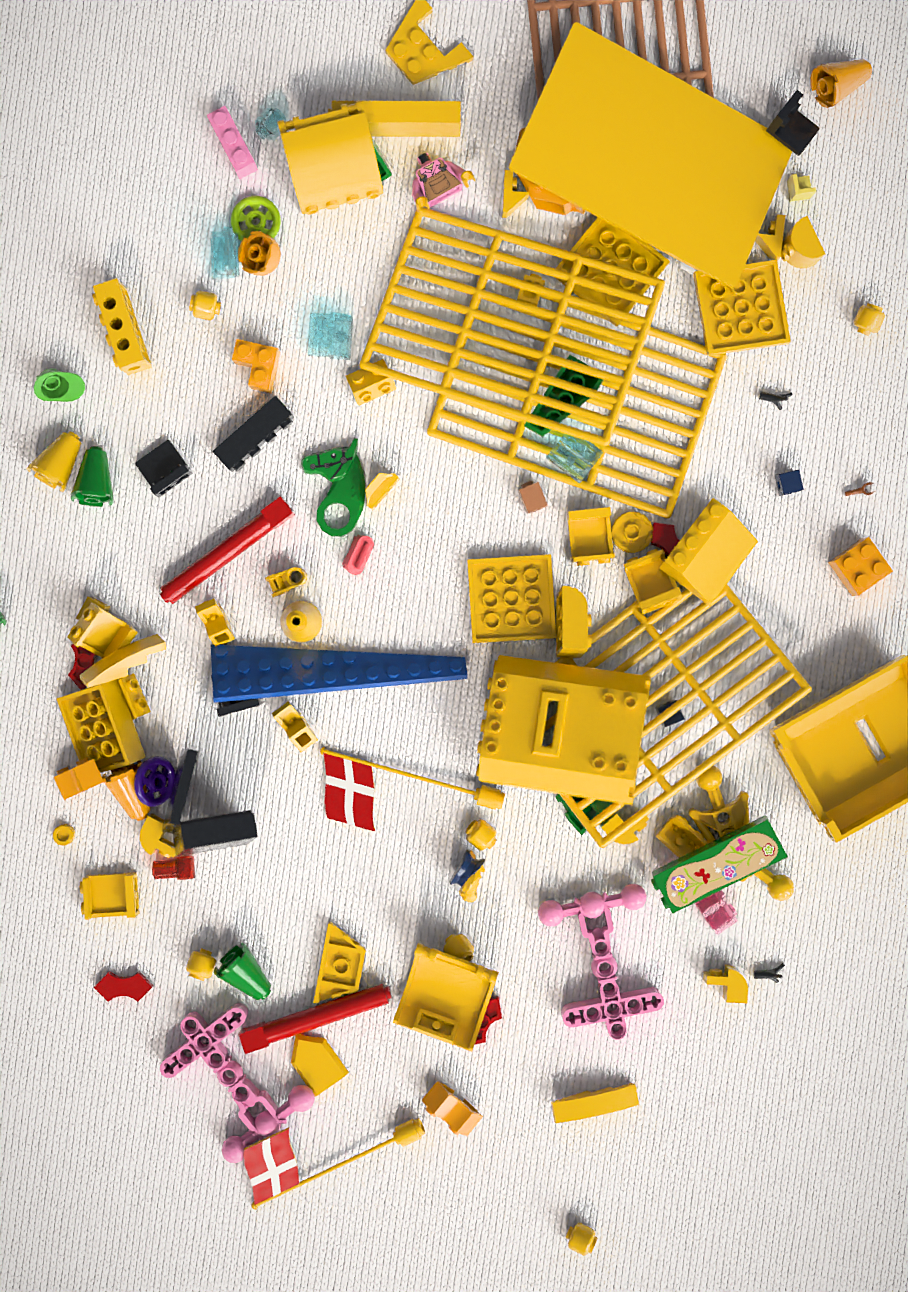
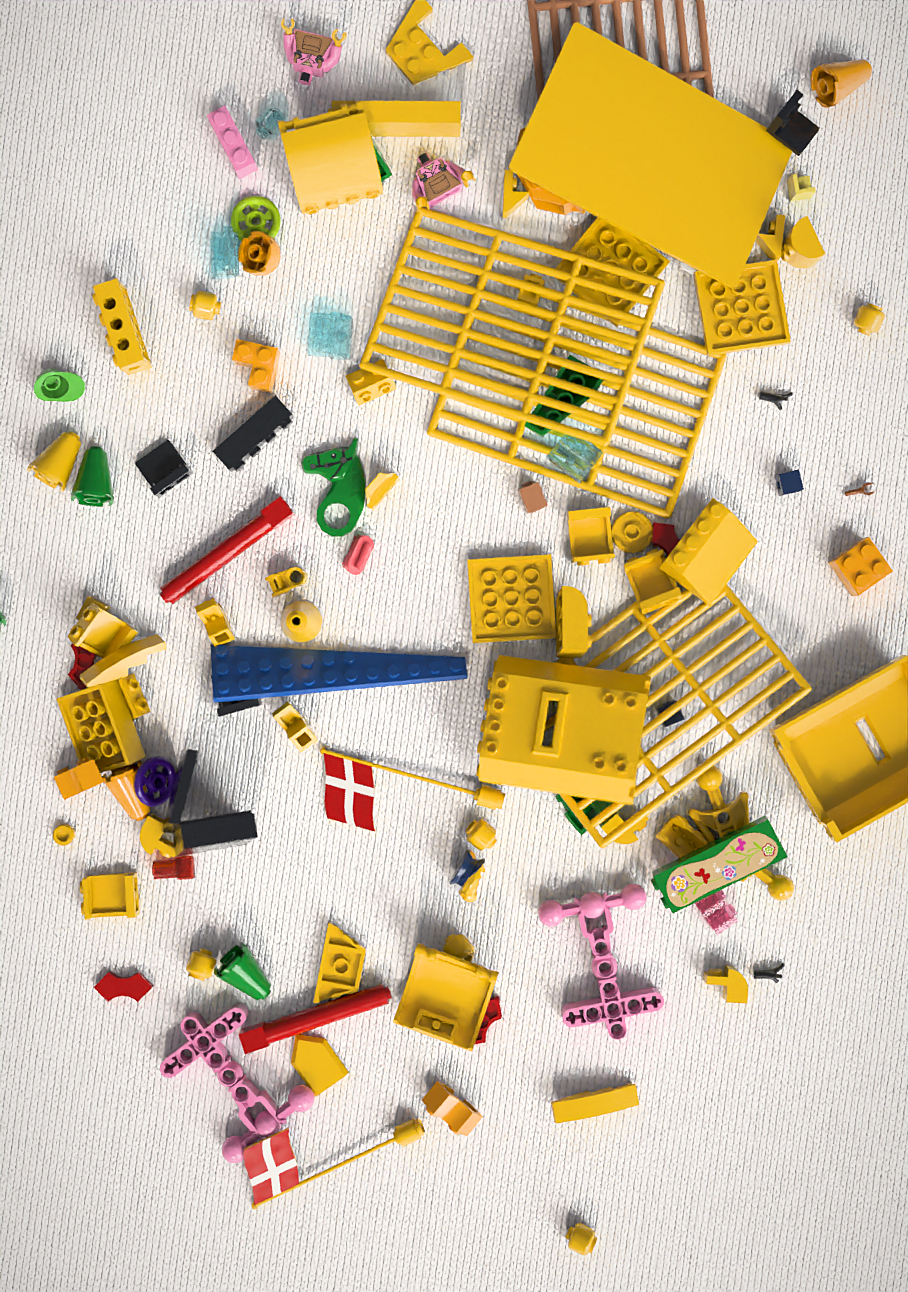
none -> torso [281,17,347,86]

